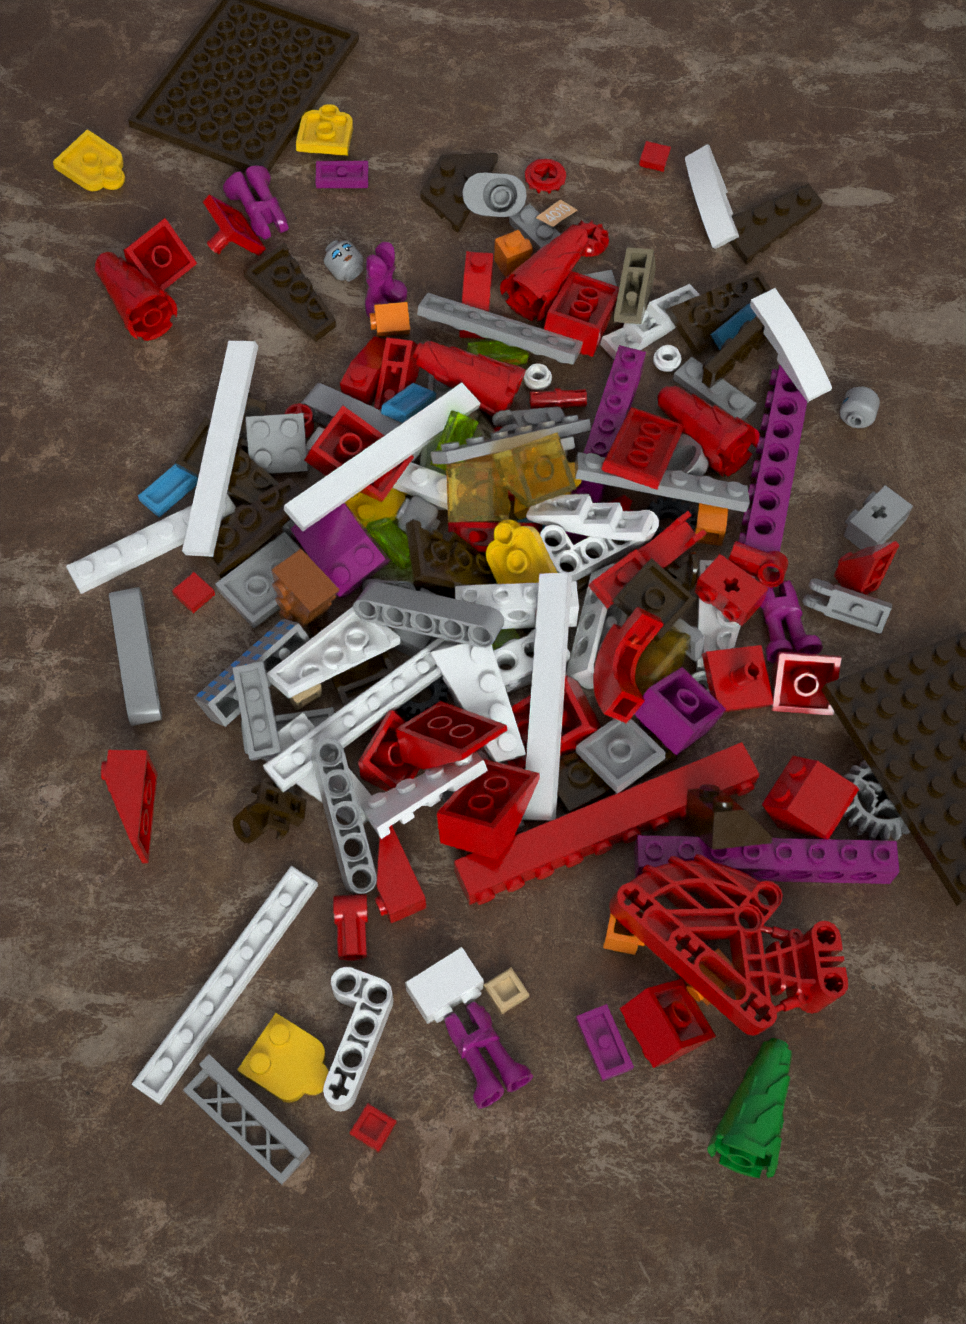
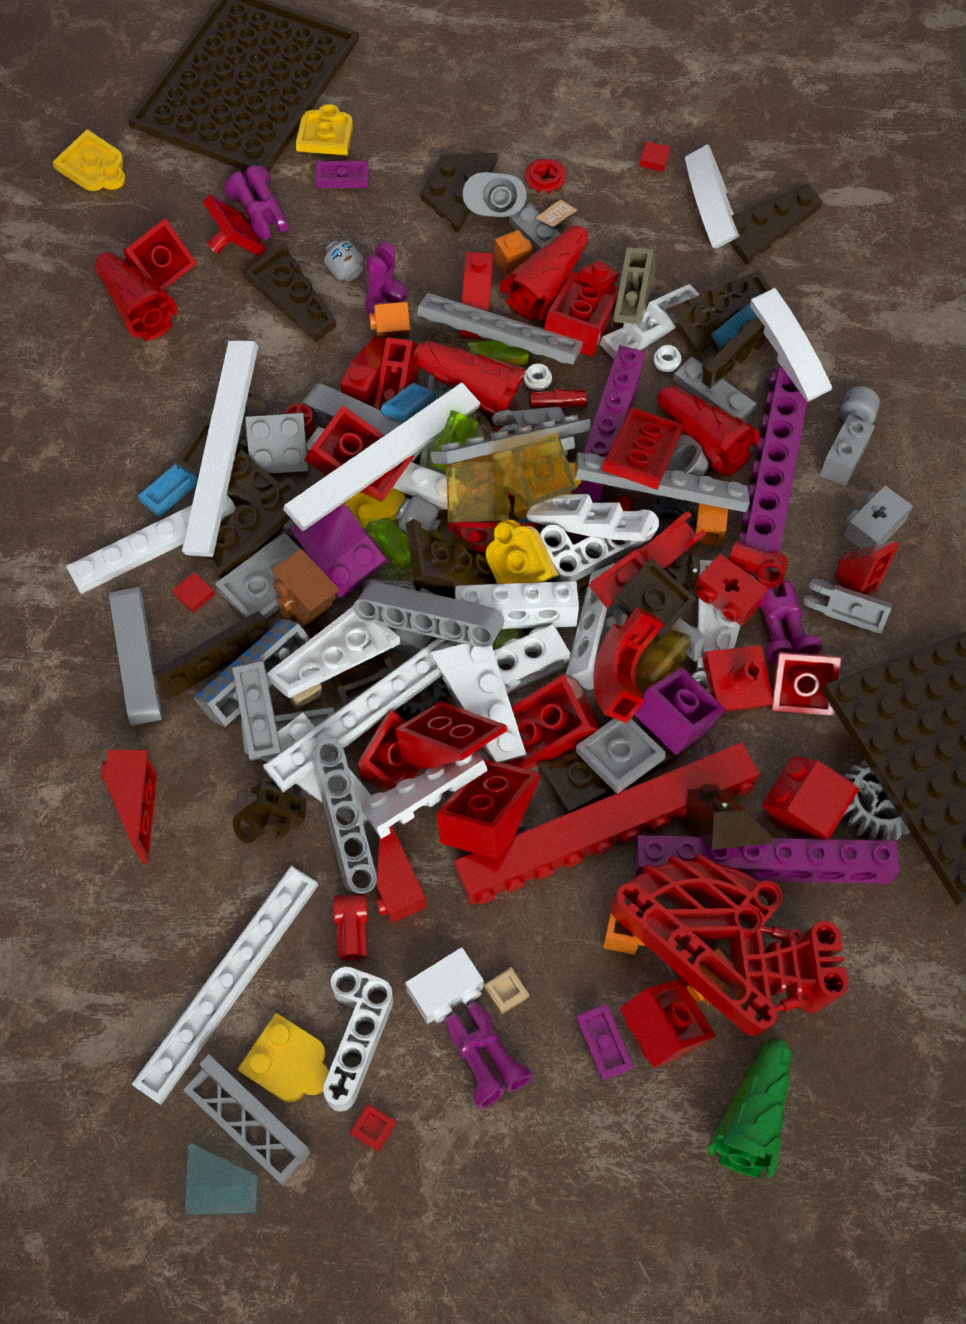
white tile [522,573,572,821] -> none
red gear [572,220,609,257] -> none
none -> dark brown plate [153,611,269,700]
none -> clear light blue wing [185,1144,258,1216]
none -> red plate [579,260,619,291]
none -> light grey brick [820,415,875,487]

